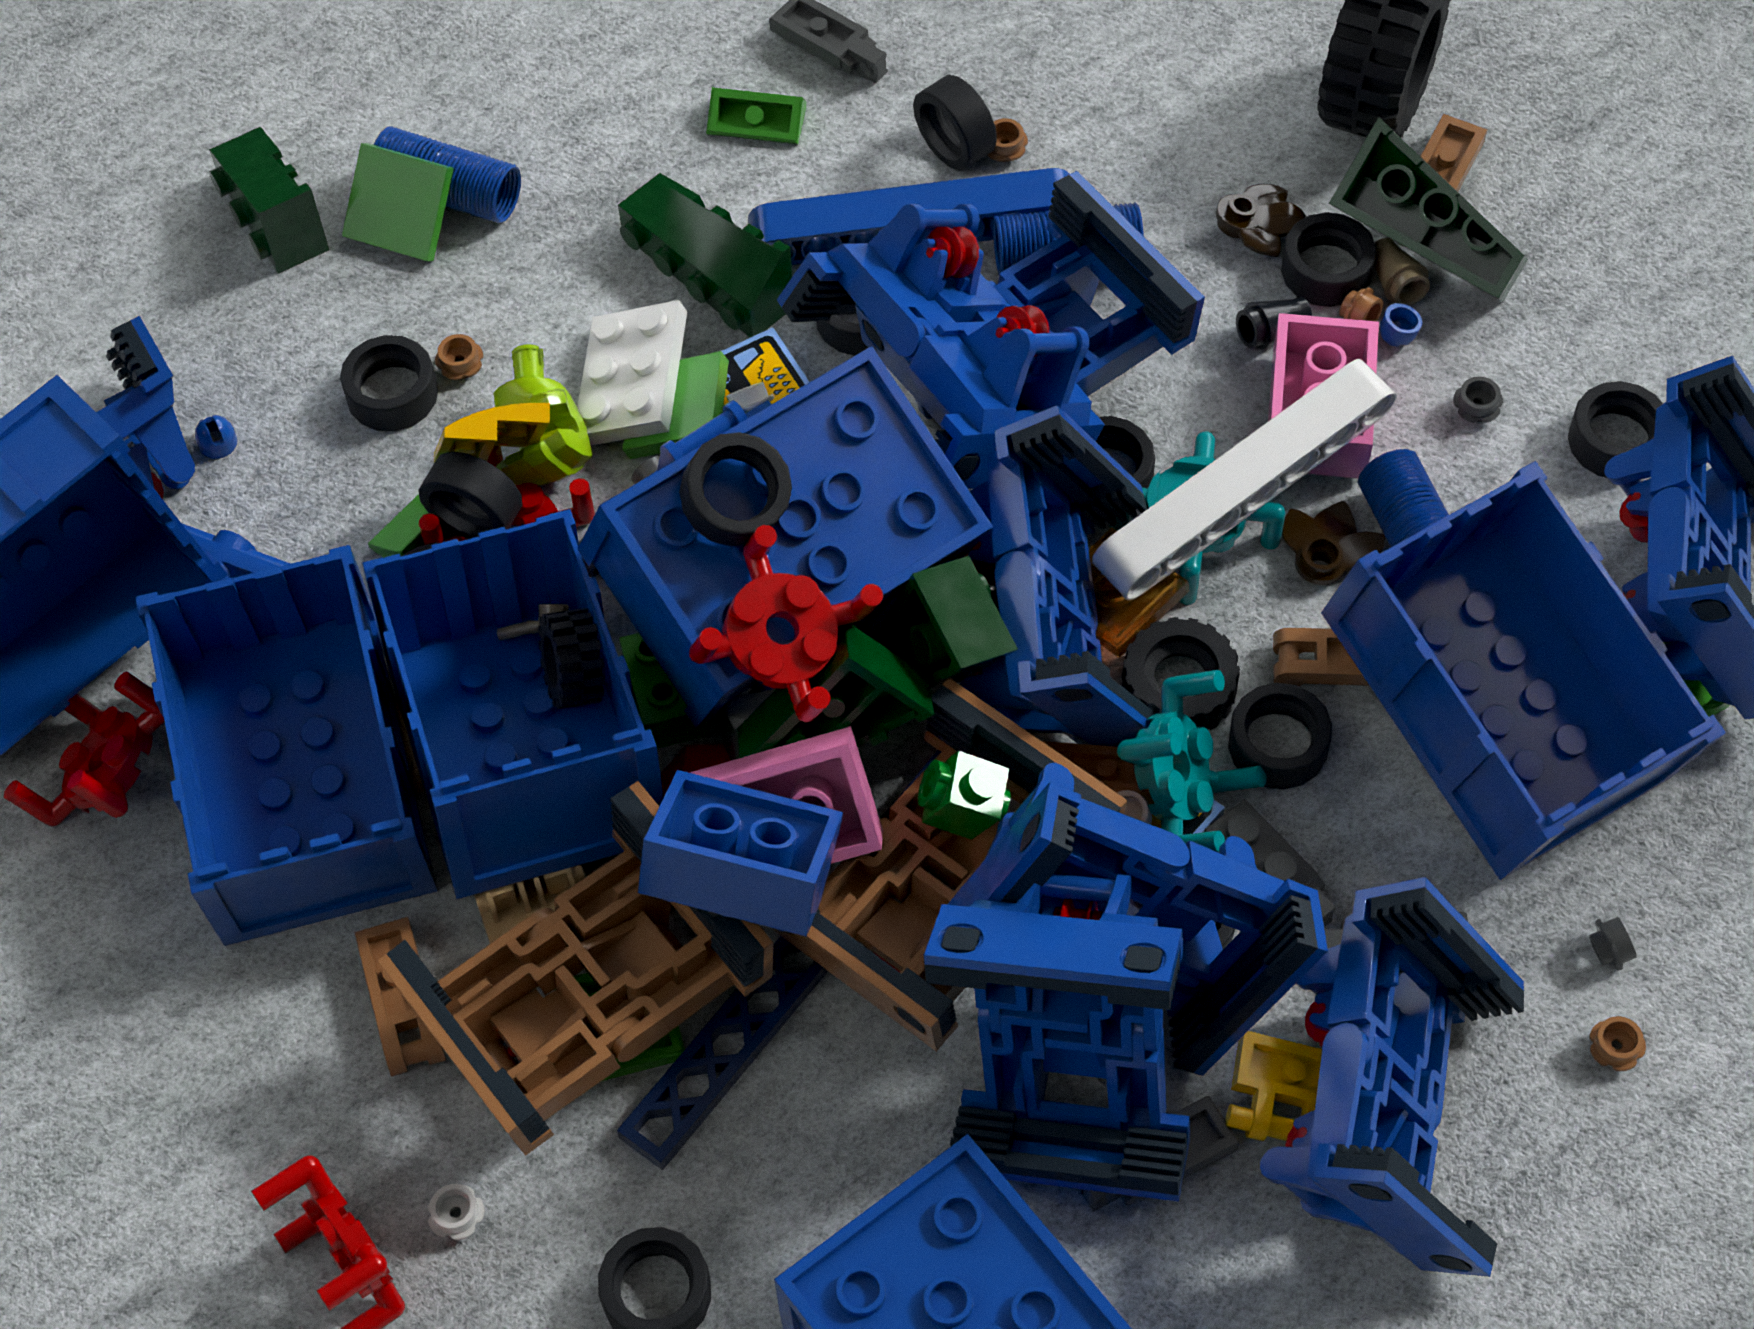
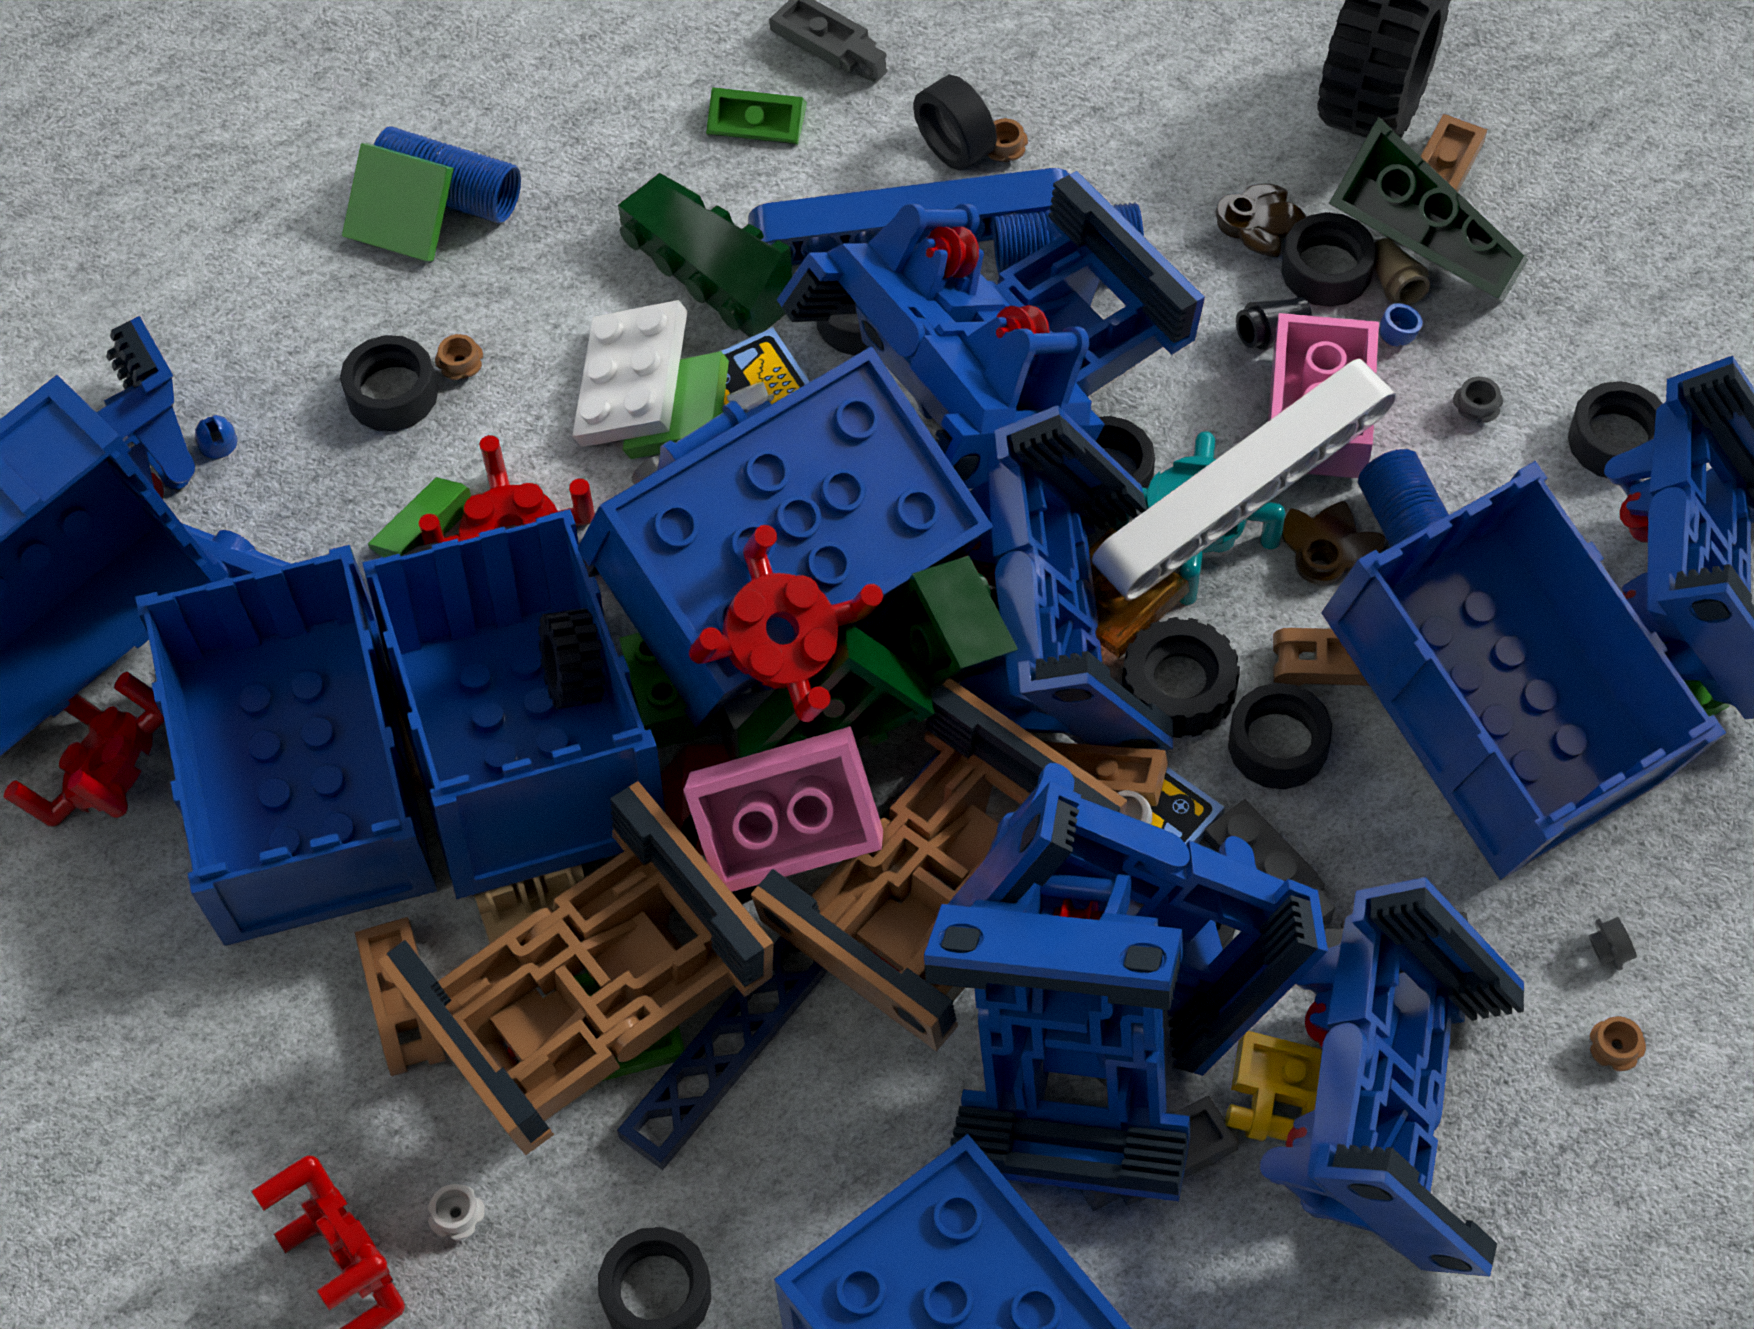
dark green wedge [209,126,330,274] -> none
black tyre [418,451,523,539] -> none
yellow slope [434,403,550,462] -> none
lime piece [493,344,592,486] -> none
dark tan hand [497,604,569,641] -> none
blue slope [638,770,843,937] -> none
black tyre [679,432,792,547] -> none
green brick [918,751,1011,840] -> none
teal plate [1117,670,1266,853] -> none
medium nougat plate [1339,287,1383,321] -> none

